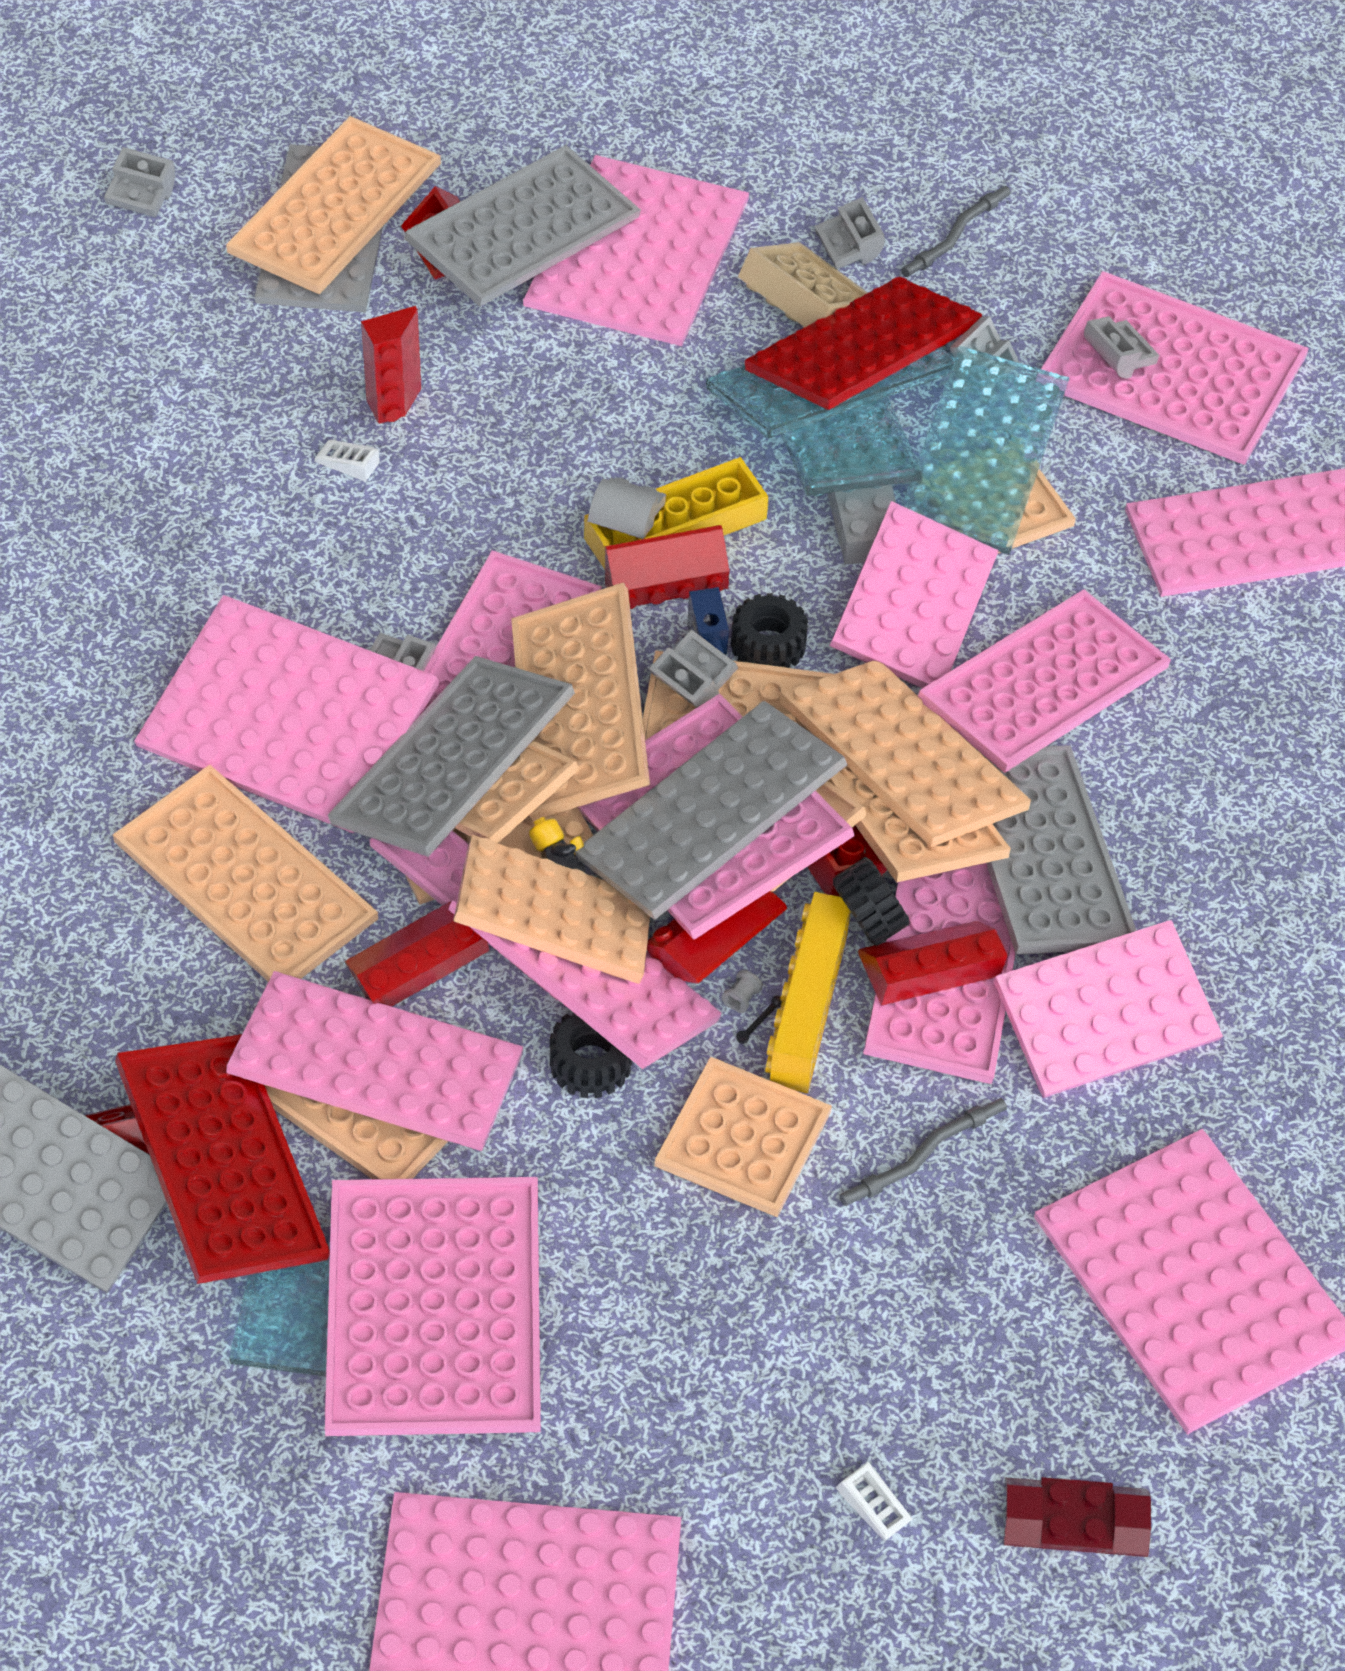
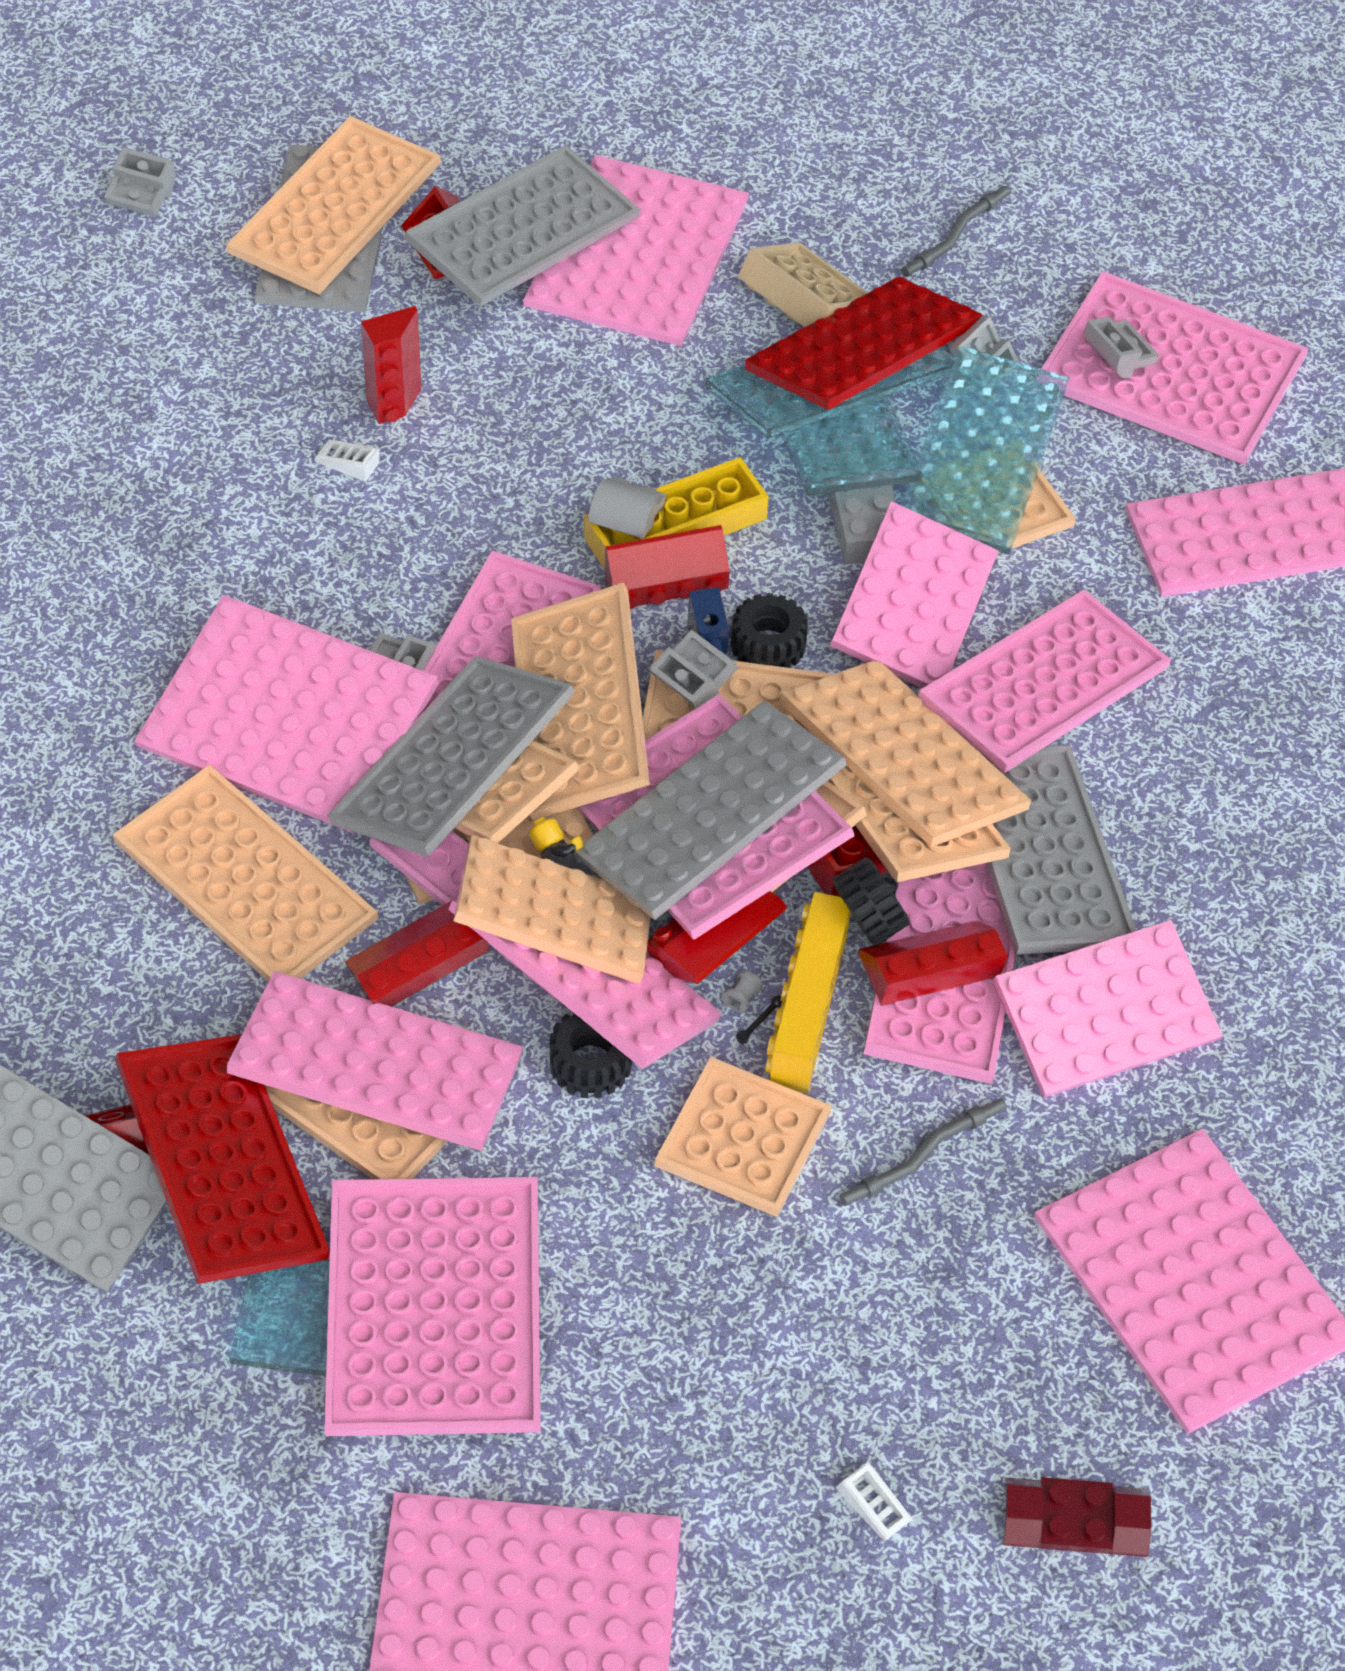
light grey brick [815,197,885,269] -> none

